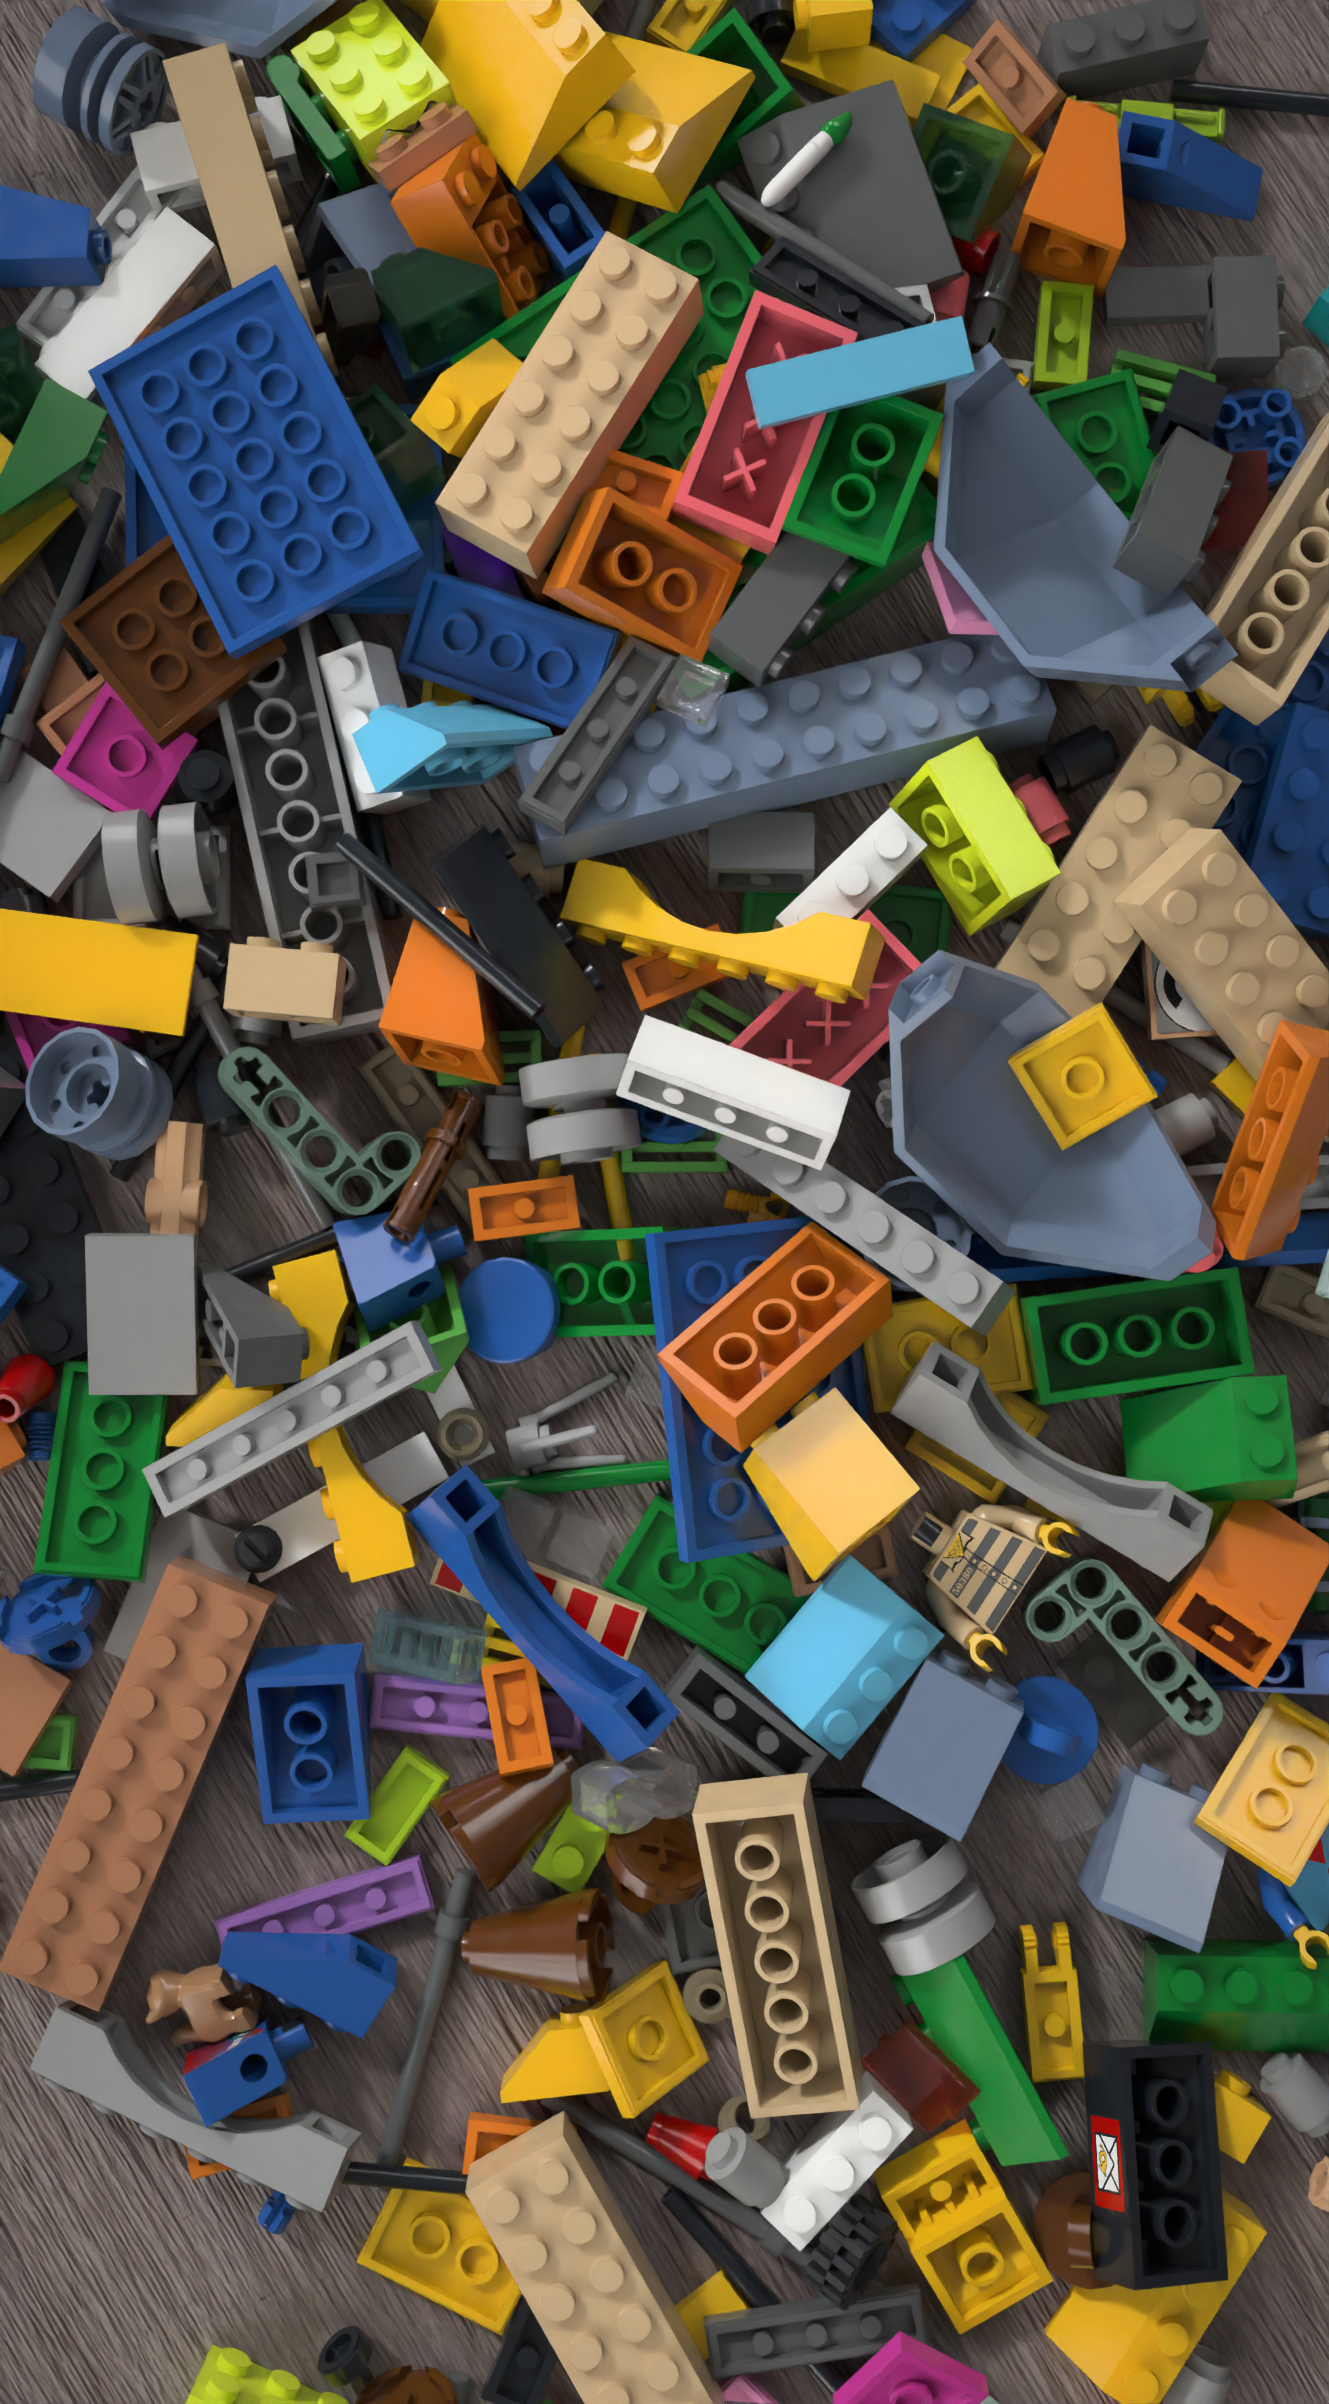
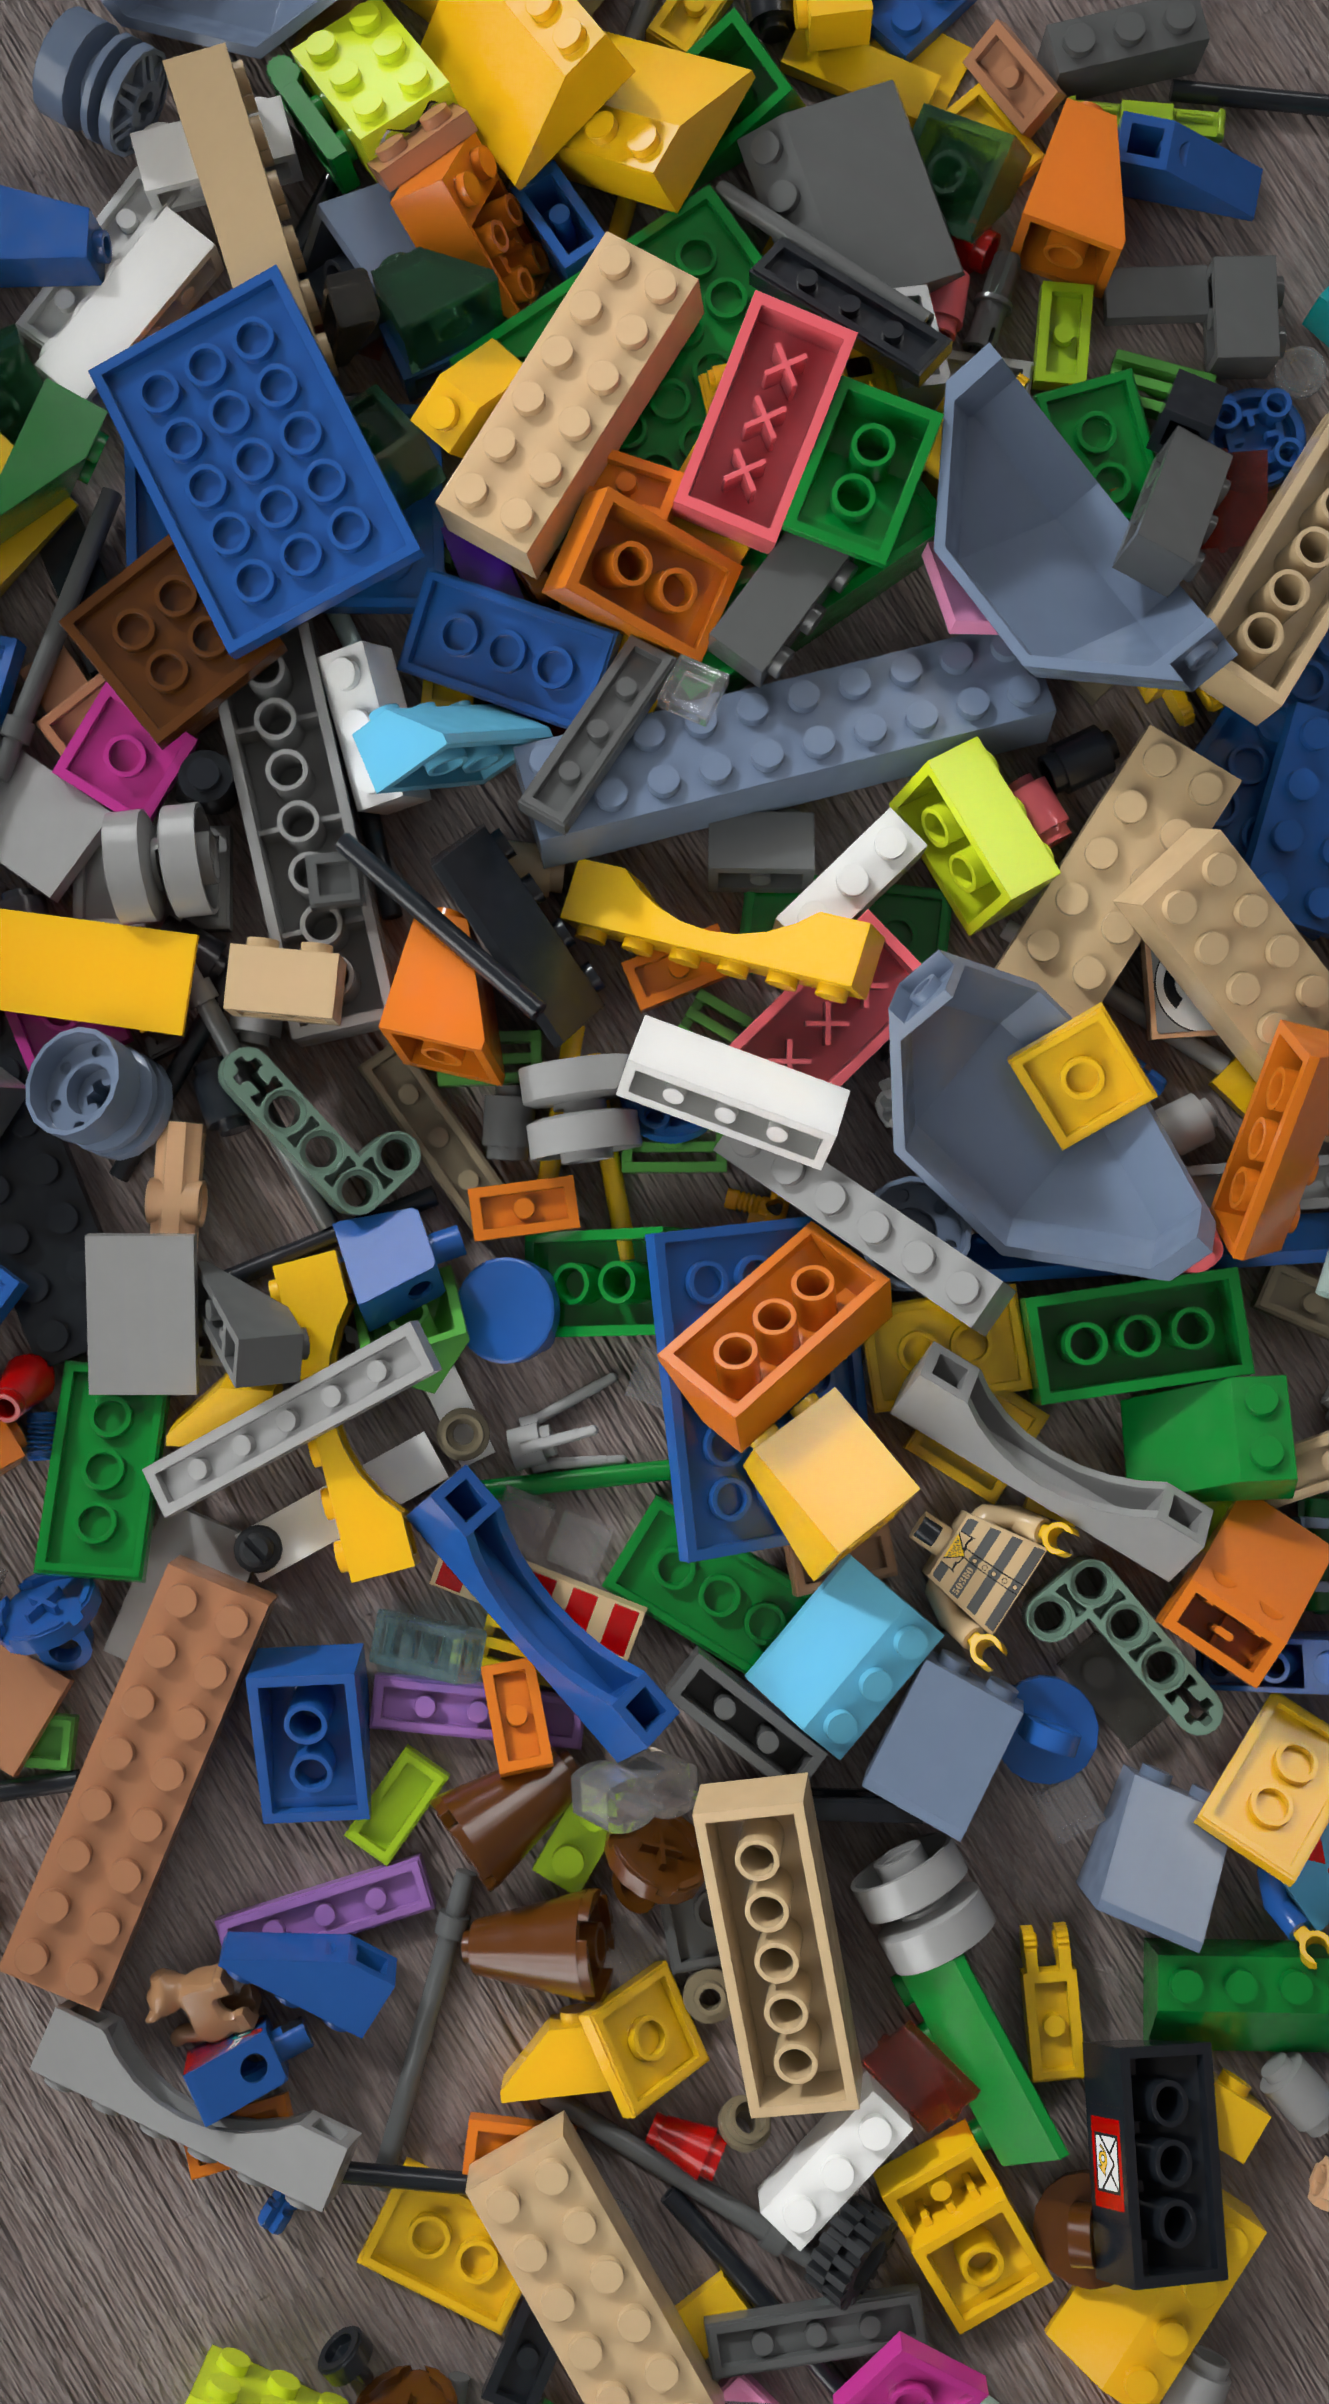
reddish brown pin [383,1090,484,1243] -> none
light grey brick [705,2127,785,2208] -> none
medium azure tile [745,315,975,430] -> none
white piece [761,111,852,207] -> none

